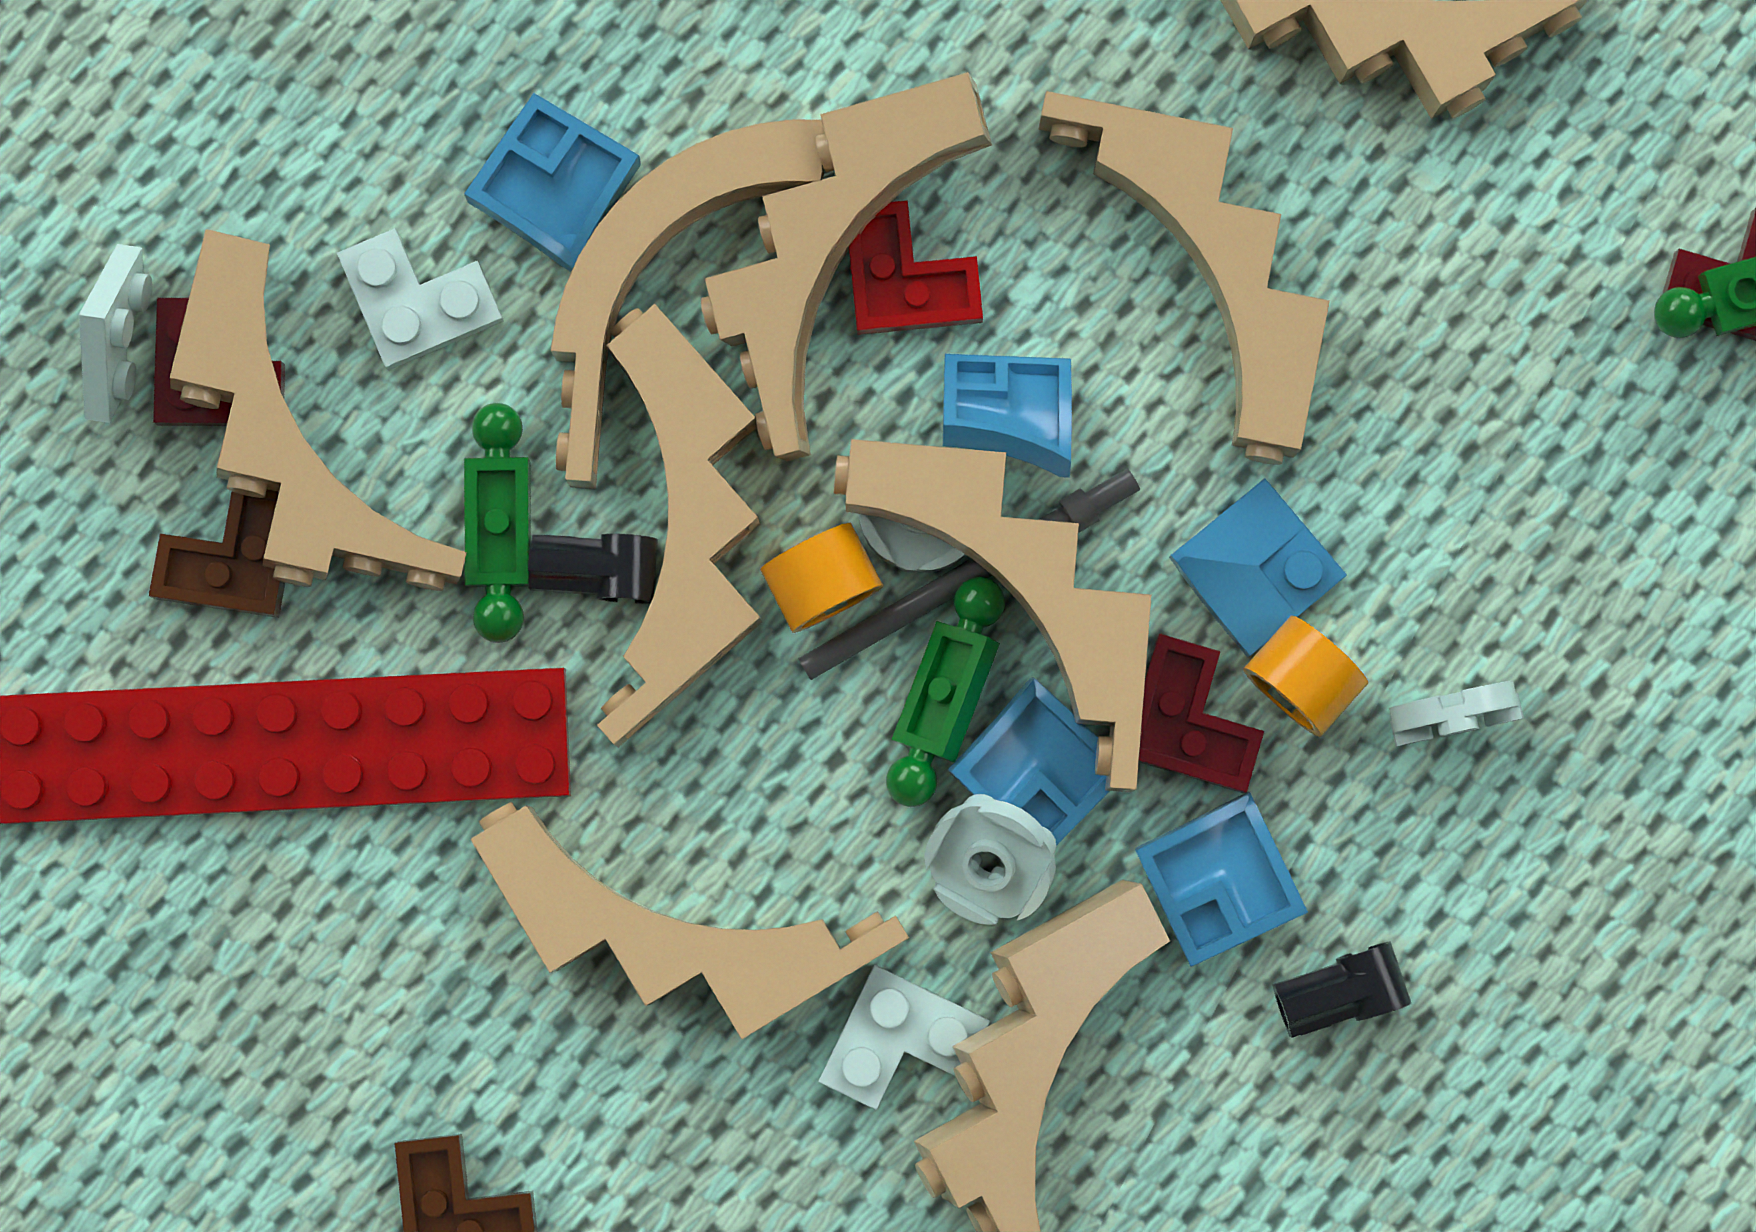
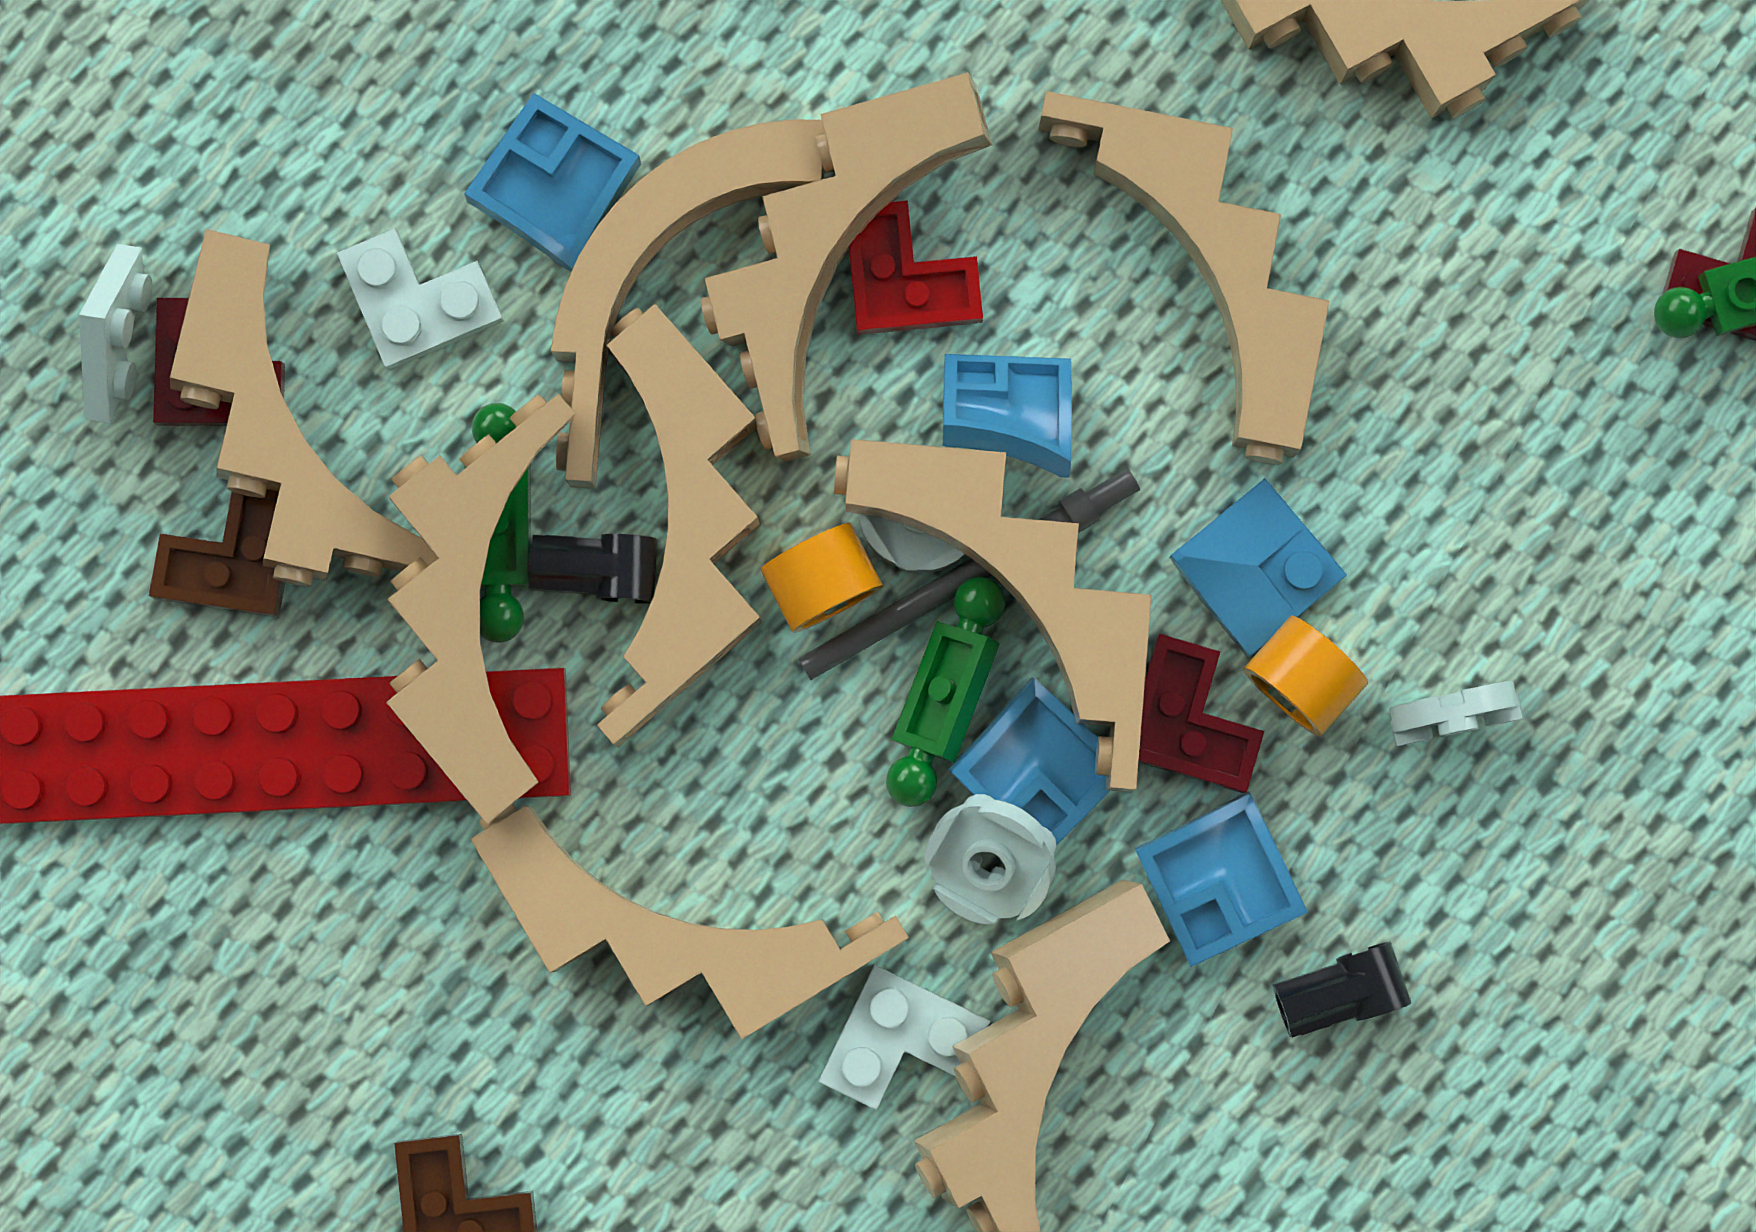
none -> tan arch [386,393,575,824]

